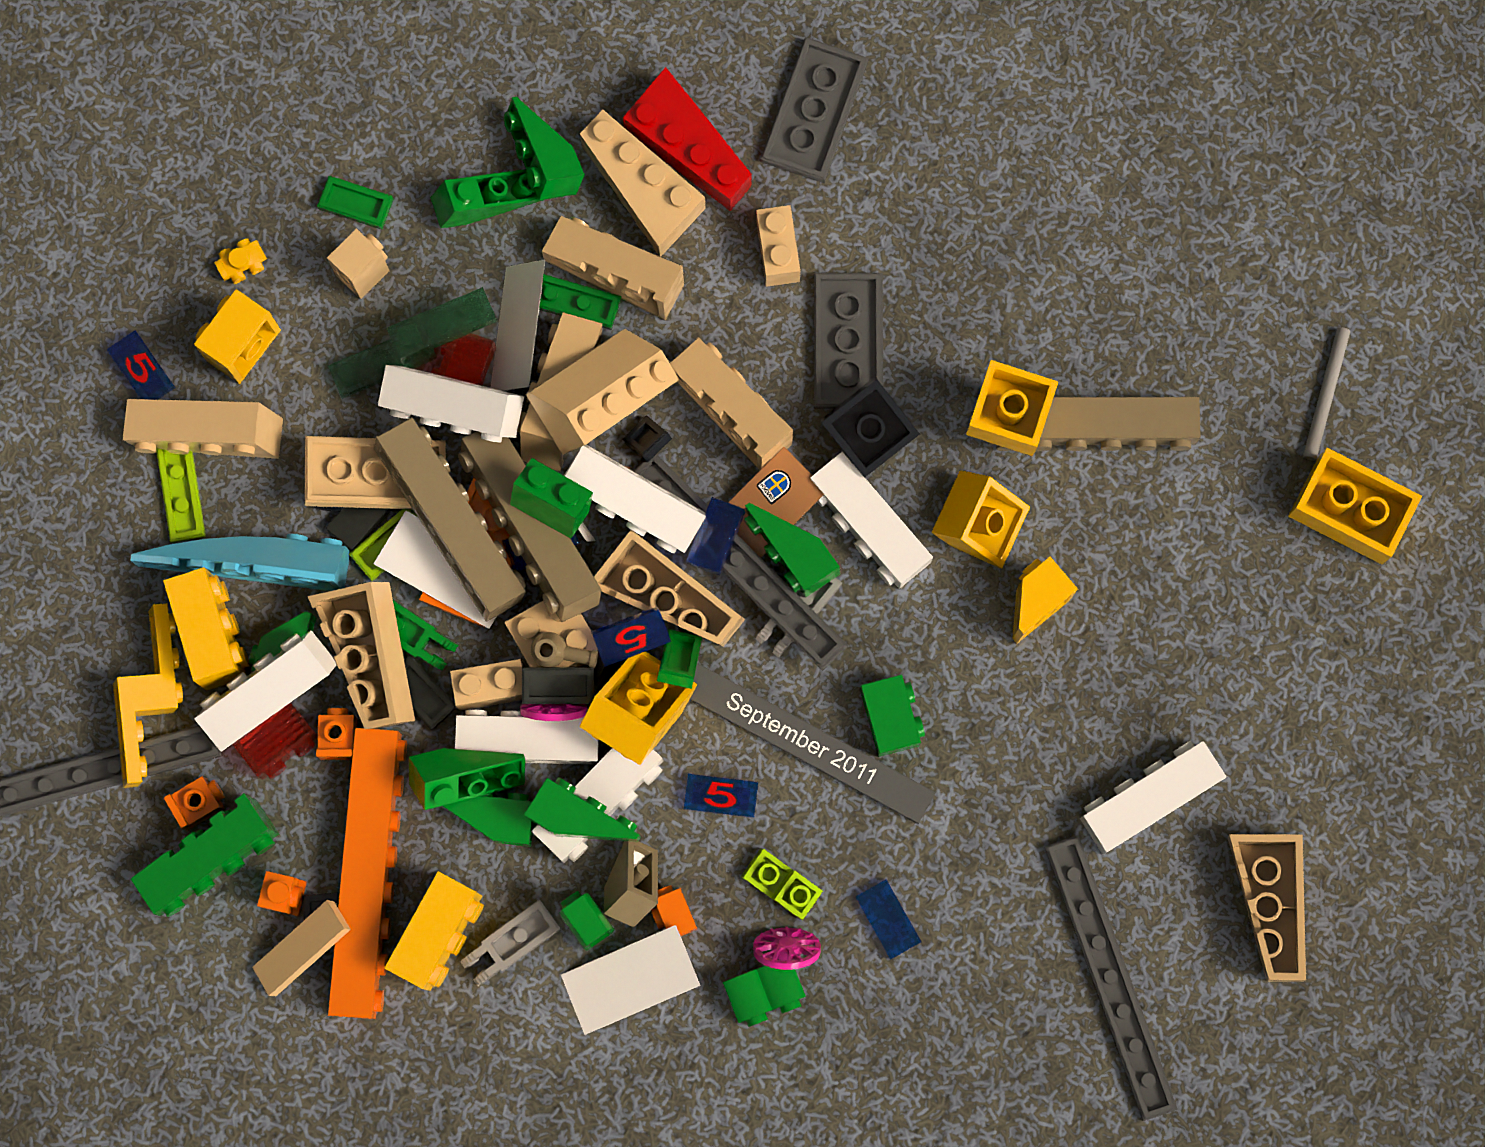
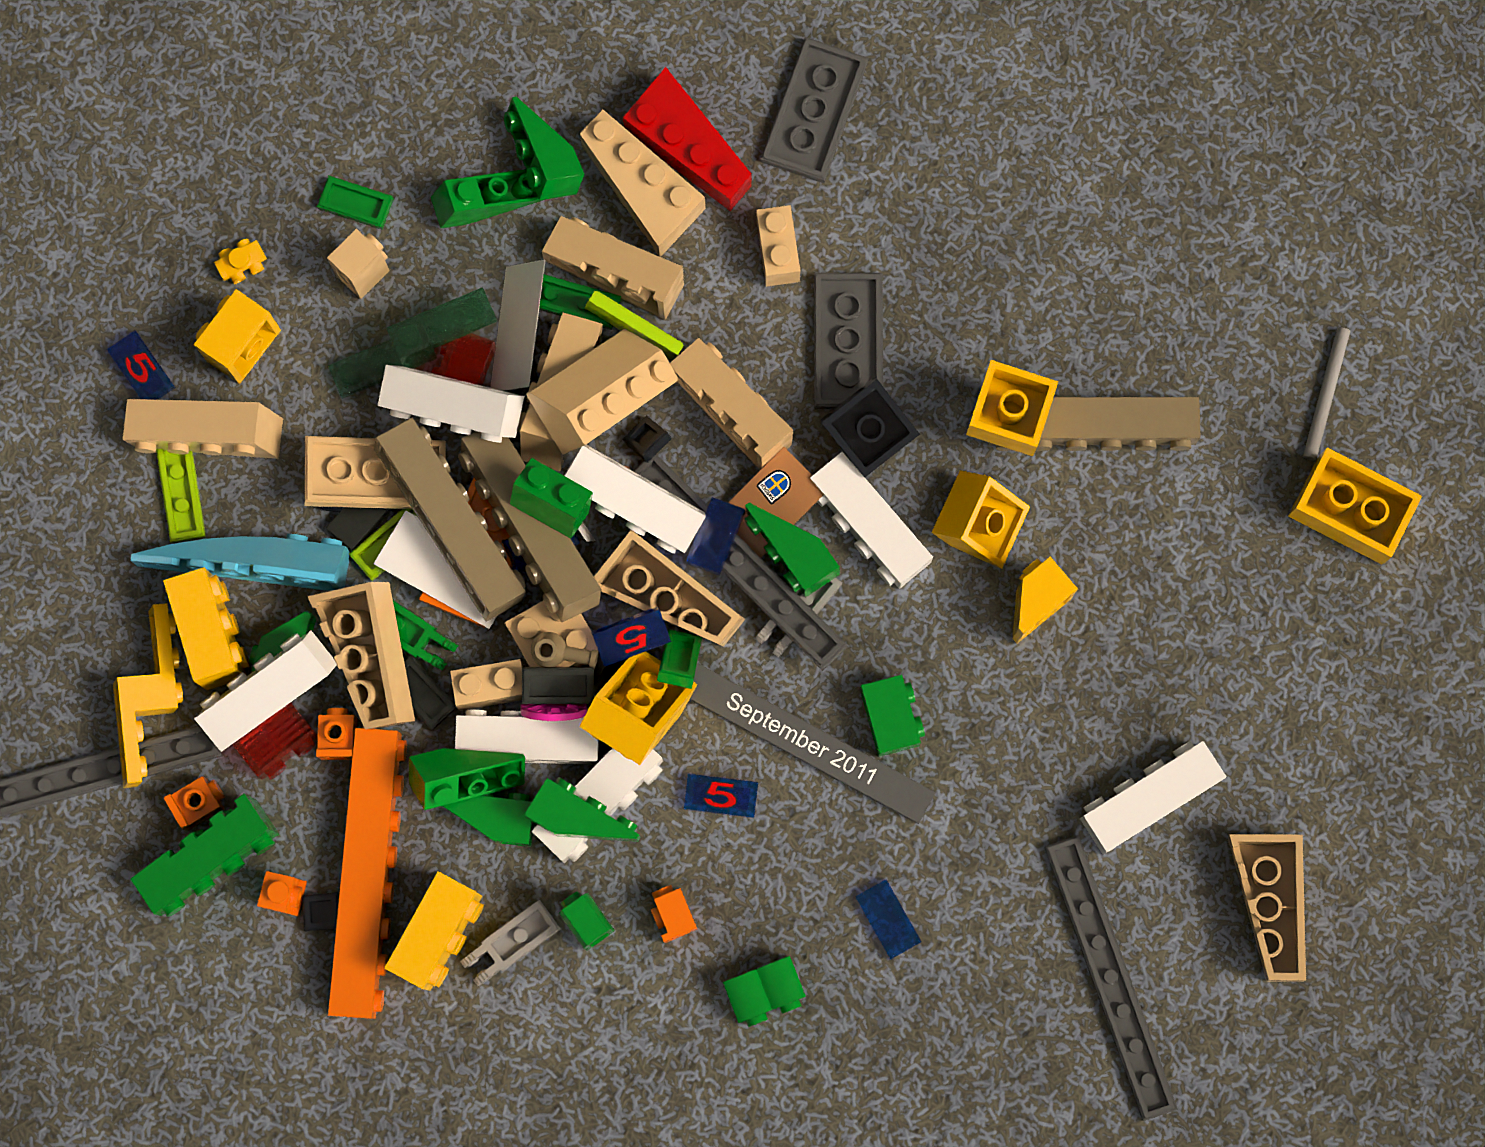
tan tile [252,900,351,996] -> none
white sticker [561,925,700,1035] -> none
dark tan slope [604,841,658,927] -> none
lime slope [741,848,823,920] -> none
dark pink wheel [753,926,821,970] -> none
none -> lime tile [585,291,684,361]

